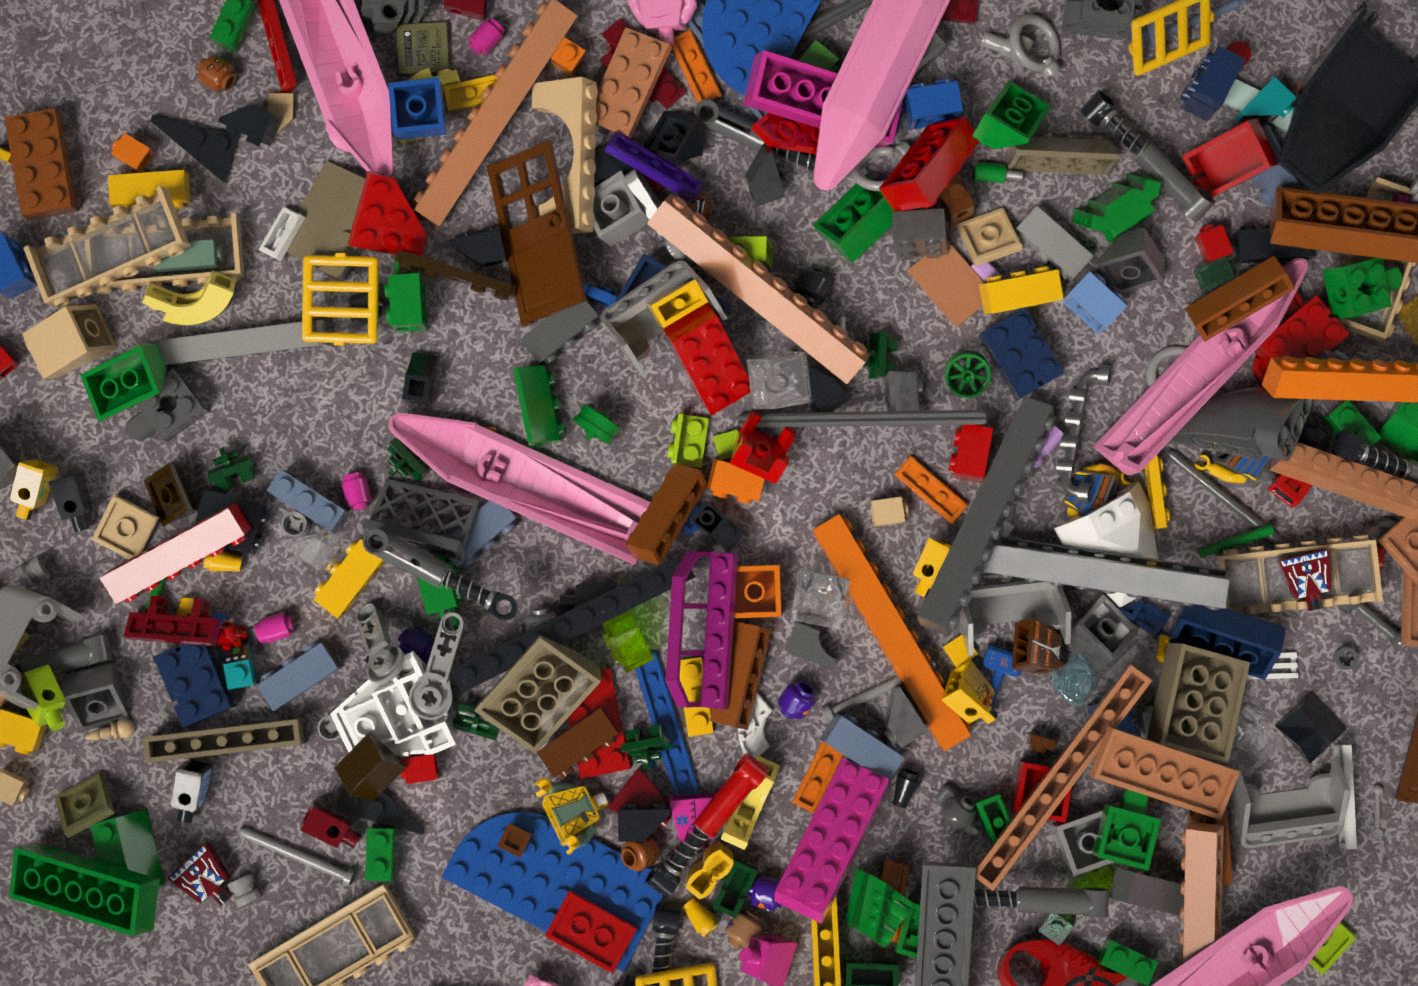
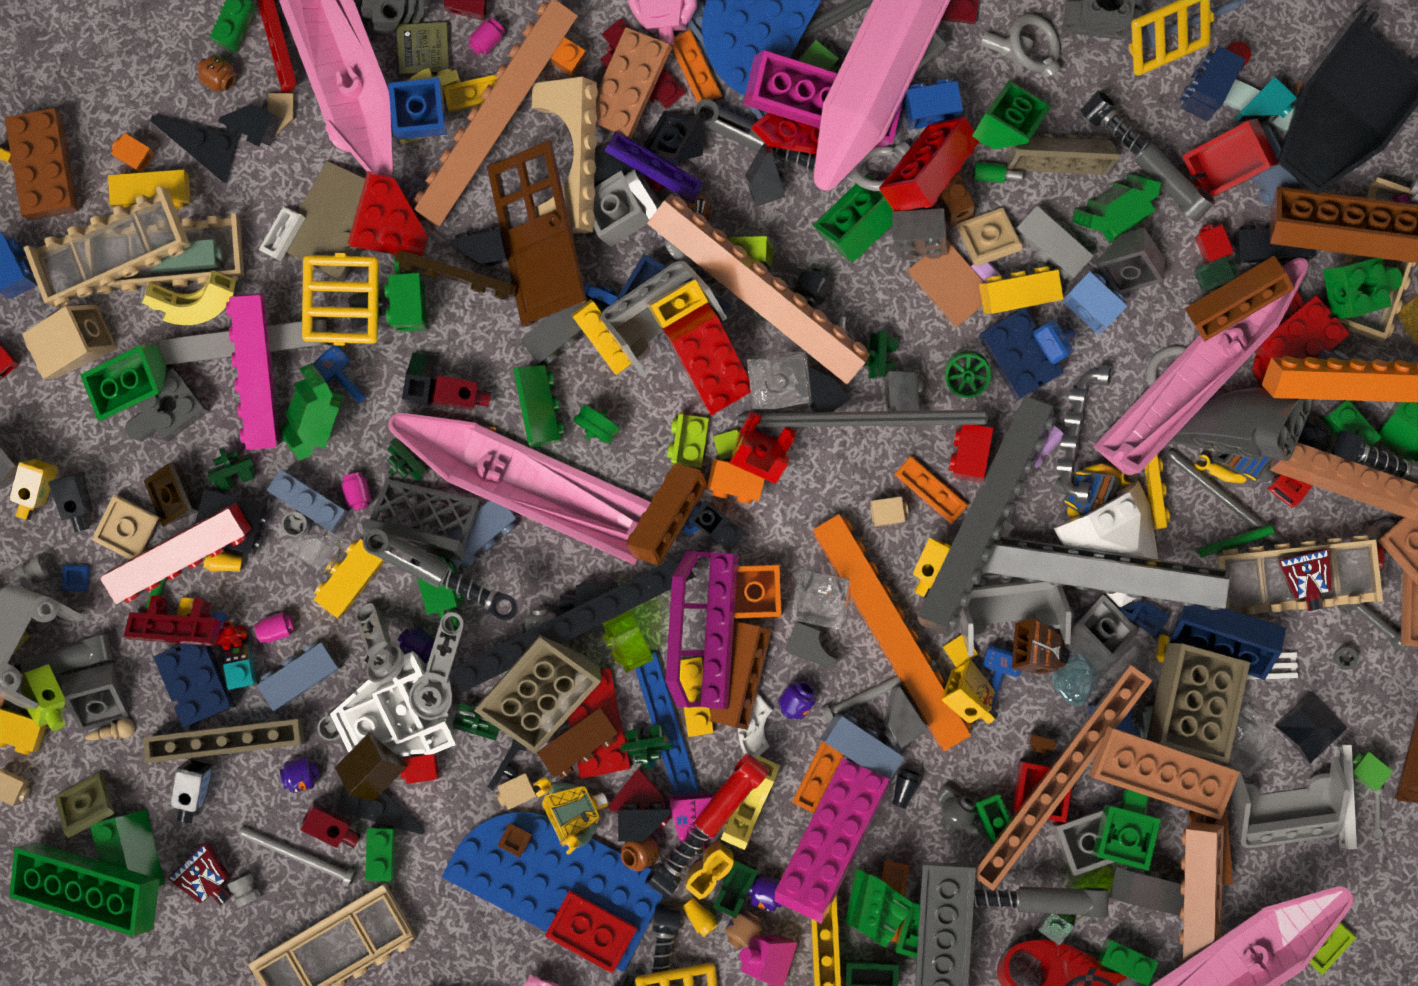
none -> blue tile [61,565,90,592]
none -> dark pink brick [226,293,280,450]
none -> green slope [279,363,344,461]
none -> dark purple head [280,756,320,793]
none -> blue piece [313,345,367,404]
none -> dark red torso [431,375,491,411]
none -> black piece [486,739,527,792]
none -> tan brick [496,772,537,810]
none -> yellow plate [571,300,631,375]
none -> blue piece [1034,320,1075,364]
none -> bright green brick [1352,751,1393,791]

